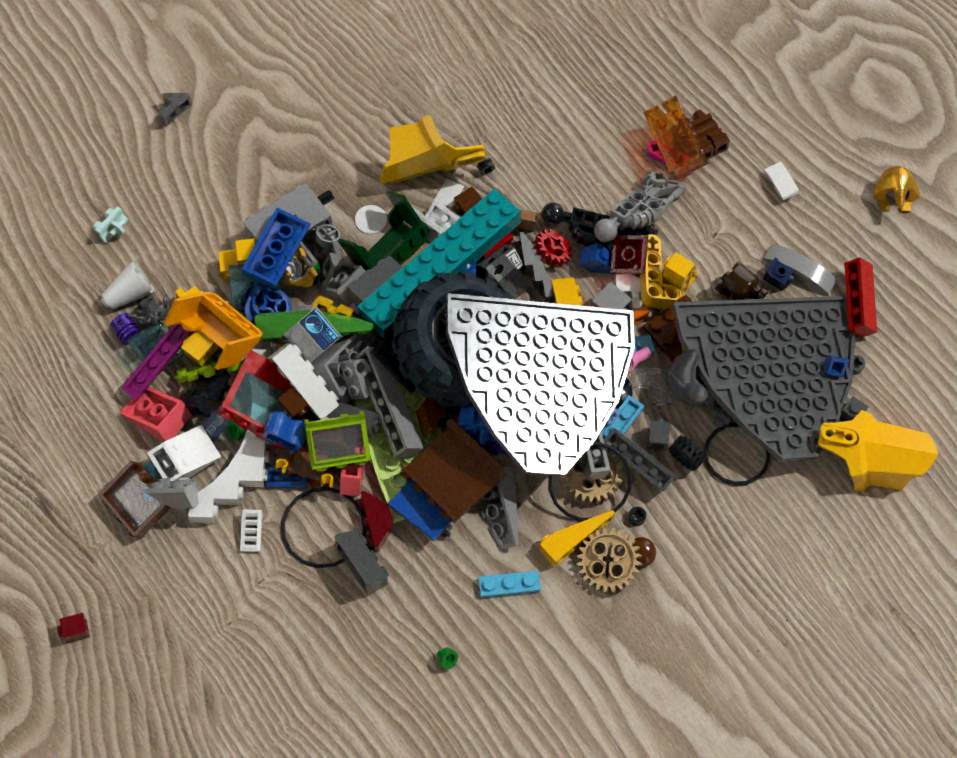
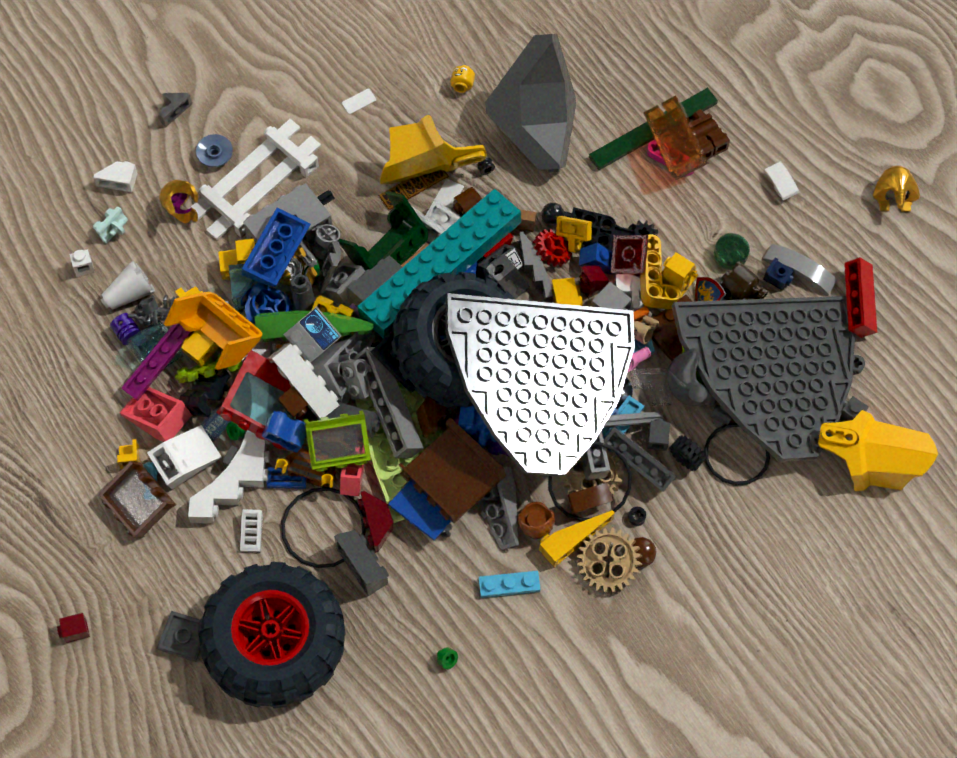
light grey slope [145,477,198,508] -> none
white sticker [355,205,387,234] -> none
light grey arm [594,168,687,242] -> none
blue slope [824,356,849,377] -> none
none -> white brick [69,249,95,277]
none -> white slope [93,161,138,192]
none -> yellow panel [117,439,140,469]
none -> dark grey plate [157,611,200,662]
none -> pearl gold piece [159,179,198,223]
none -> white fence [189,119,321,240]
none -> sand blue dish [196,134,233,167]
none -> black wheel [198,562,346,709]
none -> dark grey tile [222,445,238,469]
none -> dark grey plant [290,274,316,311]
none -> white sticker [342,89,376,114]
none -> sticker [378,170,449,210]
none -> yellow head [450,65,475,93]
none -> dark grey panel [485,34,576,173]
none -> dark orange piece [518,502,555,539]
none -> yellow hinge [556,216,592,252]
none -> reddish brown slope [567,482,613,514]
none -> dark red slope [578,266,609,299]
none -> dark green tile [589,87,718,170]
none -> light grey axle [604,412,663,427]
none -> tan piece [634,315,659,345]
none -> shield [695,277,726,301]
none -> clear green head [714,233,750,270]

